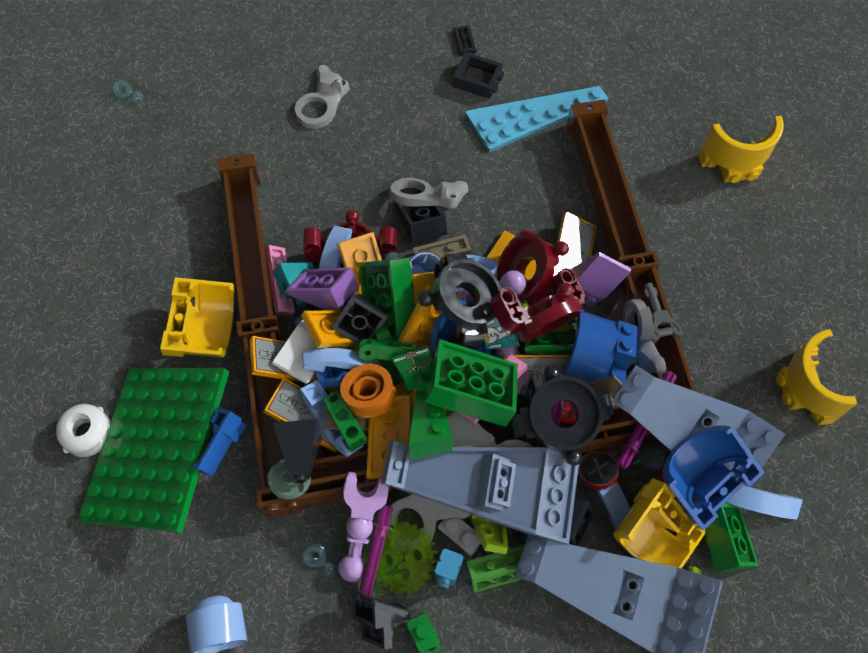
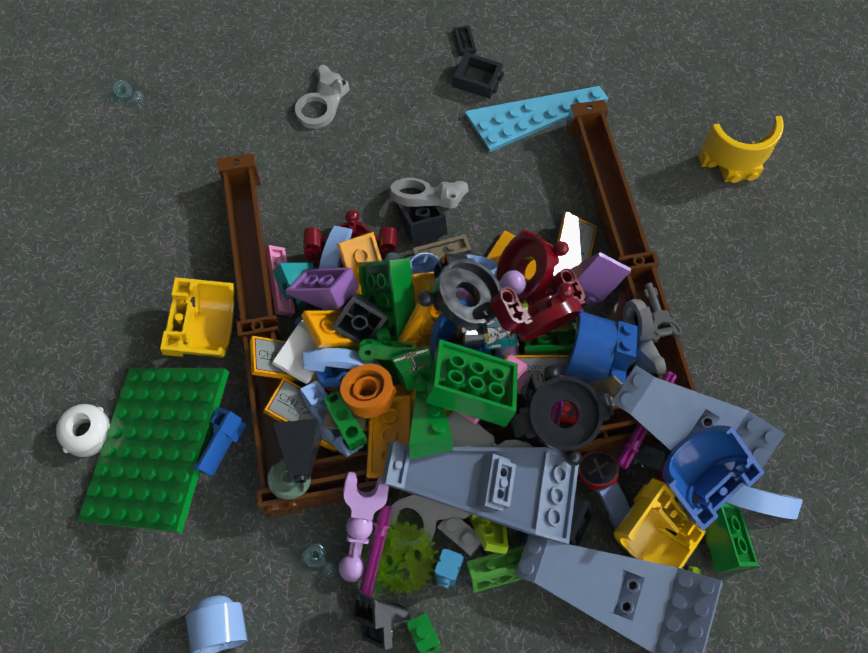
yellow piece [776,329,857,426] -> none

